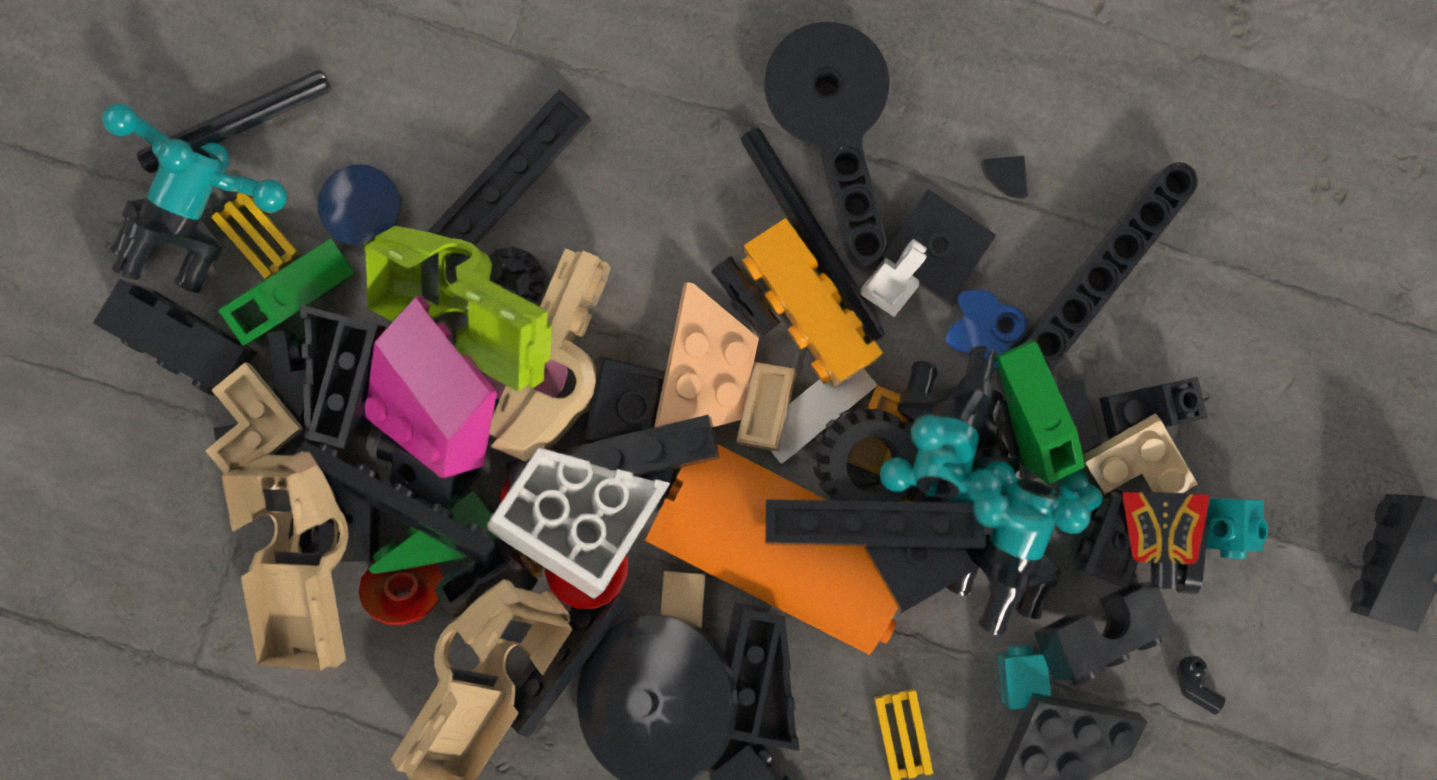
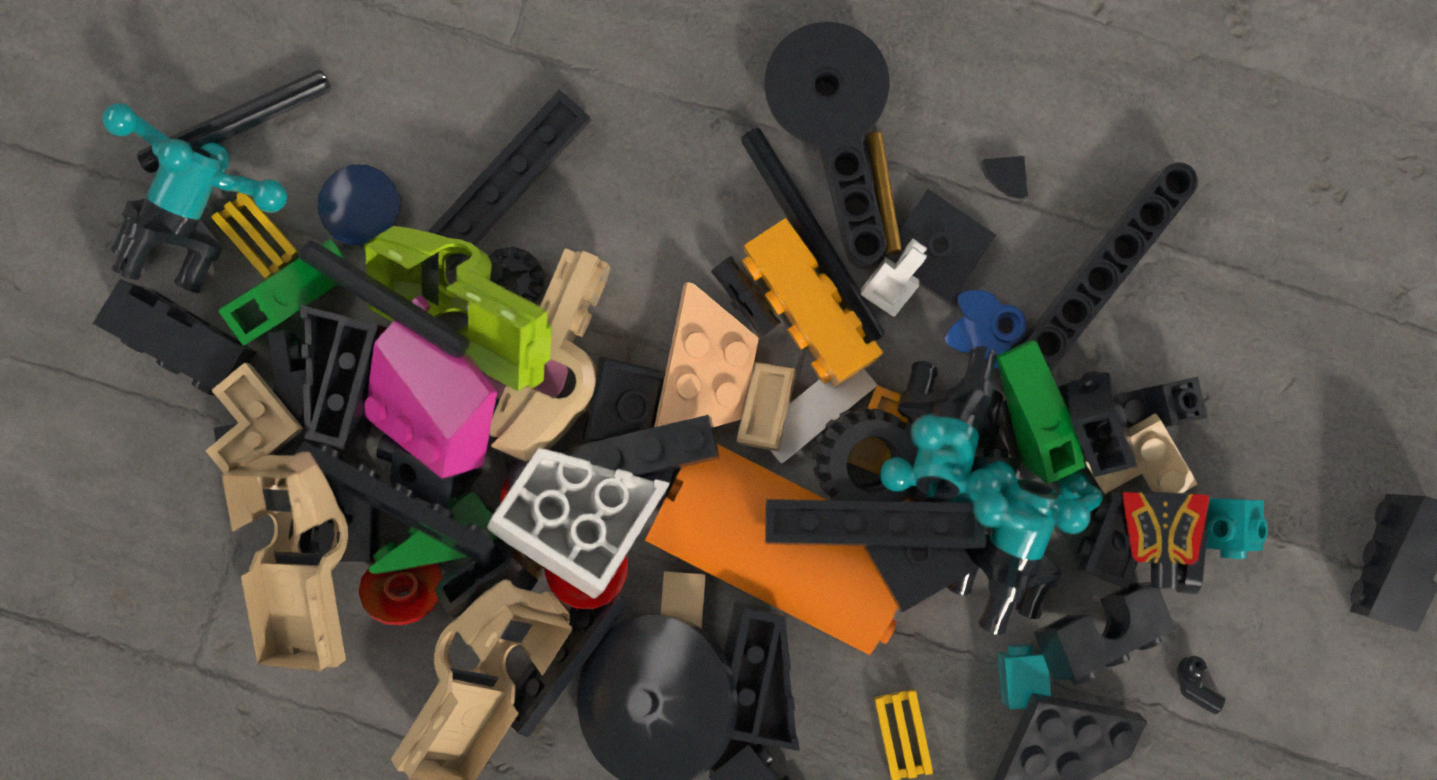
none -> black axle [299,240,470,358]
none -> pearl gold bar [866,132,902,255]
none -> black torso [1067,371,1137,477]

